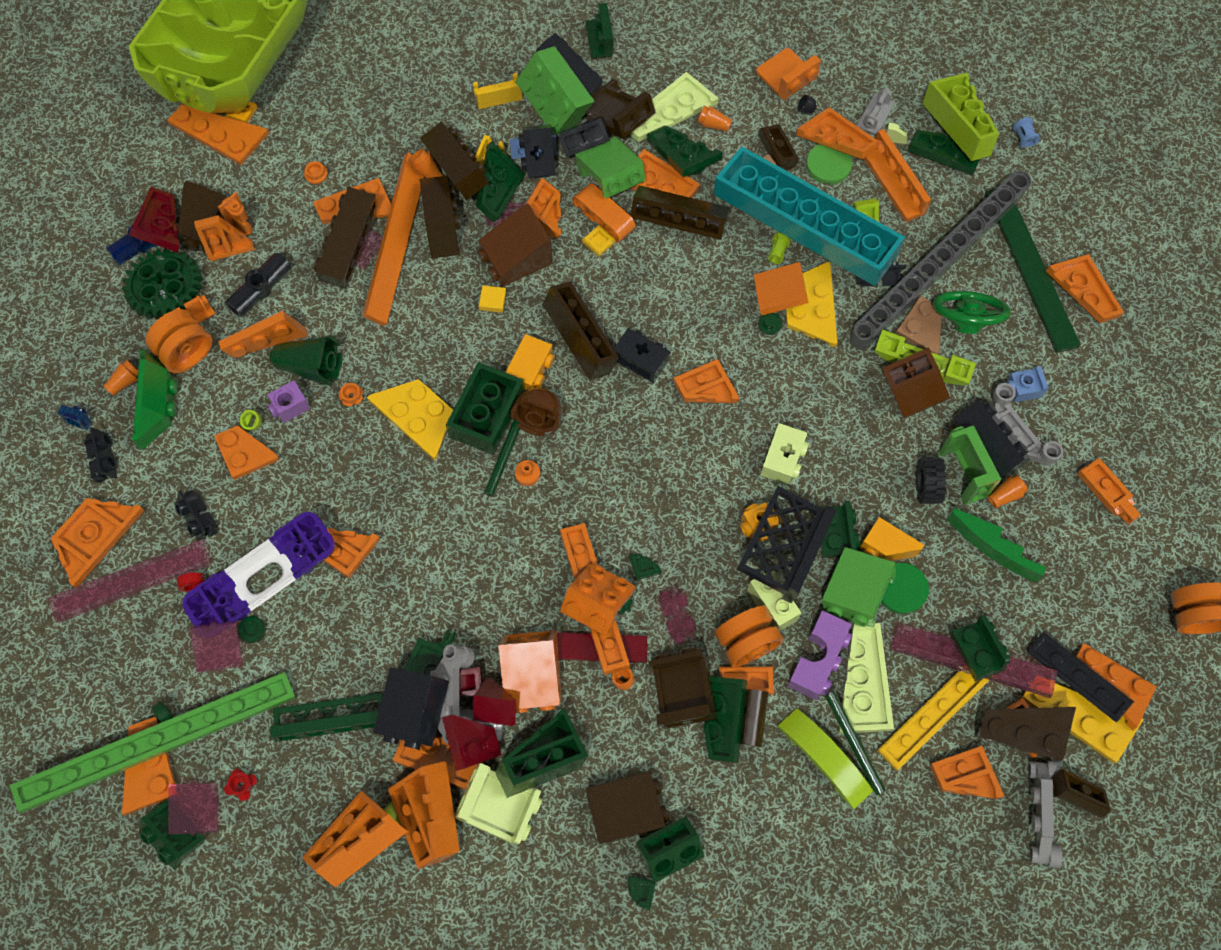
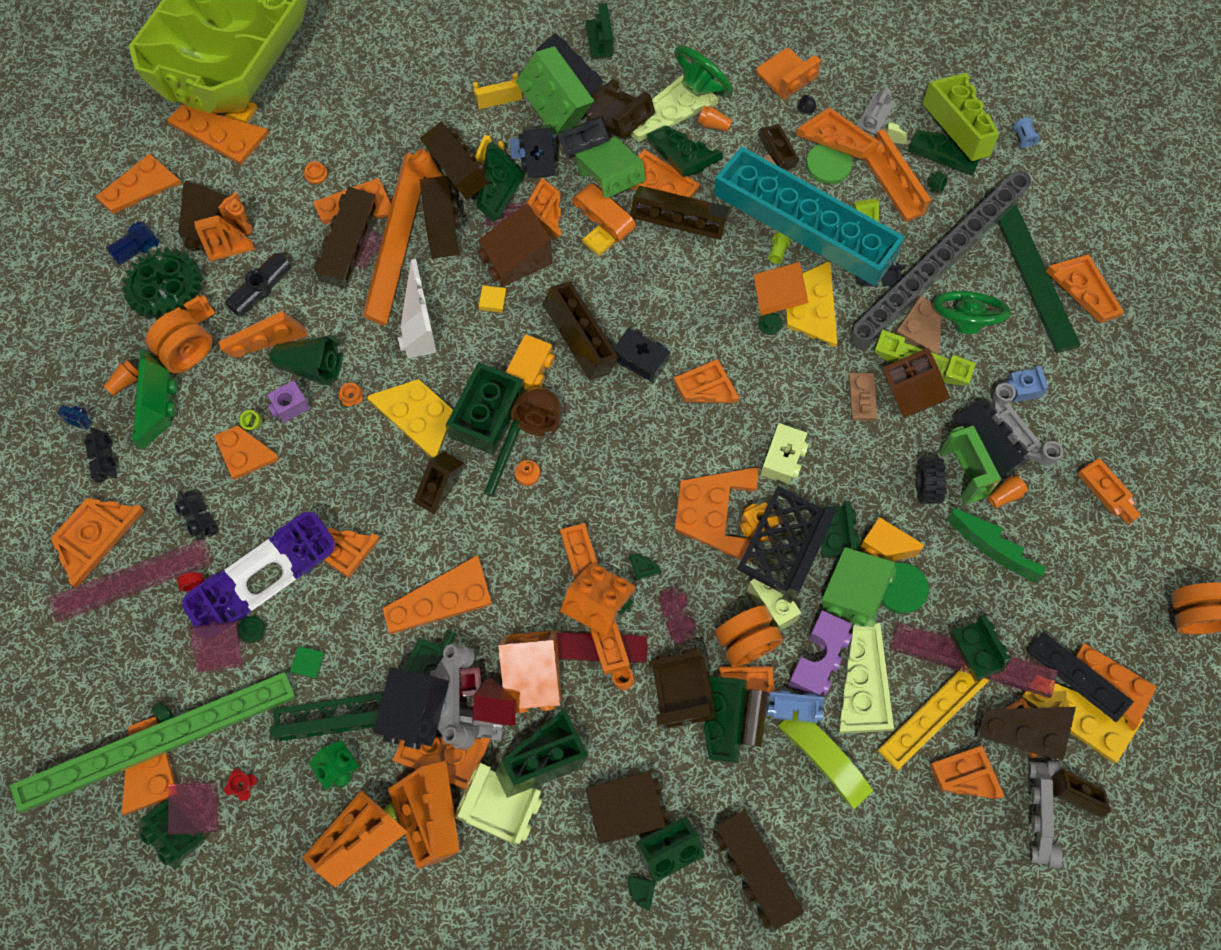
dark red wing [129,186,180,253] -> none
dark red wing [442,714,502,771] -> none
dark green bar [824,691,886,795] -> none
none -> orange wing [95,153,182,214]
none -> green tile [290,646,325,680]
none -> green brick [308,740,359,790]
none -> orange wing [383,555,492,635]
none -> white wedge [398,259,436,358]
none -> dark brown slope [413,451,465,514]
none -> green piece [674,45,733,97]
none -> orange wing [675,468,759,563]
none -> dark brown brick [712,809,805,932]
none -> medium blue hinge [768,690,825,723]
none -> medium nougat plate [848,373,878,421]
none -> dark green plate [928,171,948,193]

